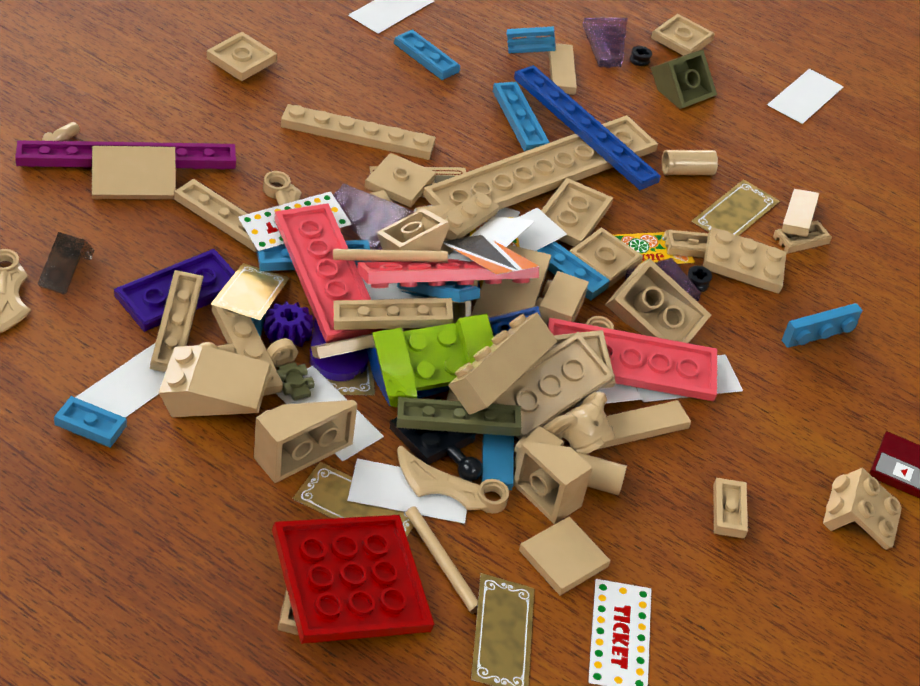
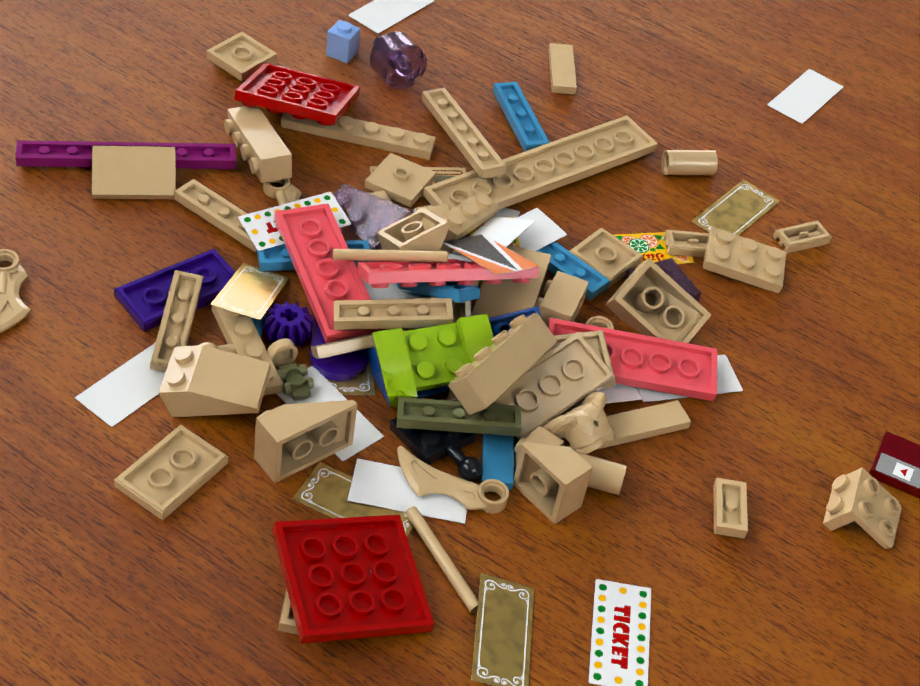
clear smoke bracket [38,232,95,294] -> none
tan arm [42,122,80,141] -> none
dark azure plate [54,396,127,448] -> none
dark azure tile [394,29,460,80] -> none
dark azure tile [507,26,556,54] -> none
blue tile [514,65,661,190] -> none
tan tile [519,516,611,596] -> none
tan plate [541,178,613,247] -> none
clear purple wing [582,18,628,68] -> none
black bush [630,46,652,66] -> none
tan plate [651,14,715,56] -> none
olive slope [651,49,717,109] -> none
black bush [685,266,712,292] -> none
dark azure plate [781,303,863,348] -> none
tile [782,189,819,237] -> none
none -> tan tile [114,424,228,521]
none -> tan brick [224,106,292,183]
none -> red plate [234,62,360,126]
none -> light blue brick [326,20,361,64]
none -> clear purple brick [370,31,427,89]
none -> tan plate [422,87,506,179]

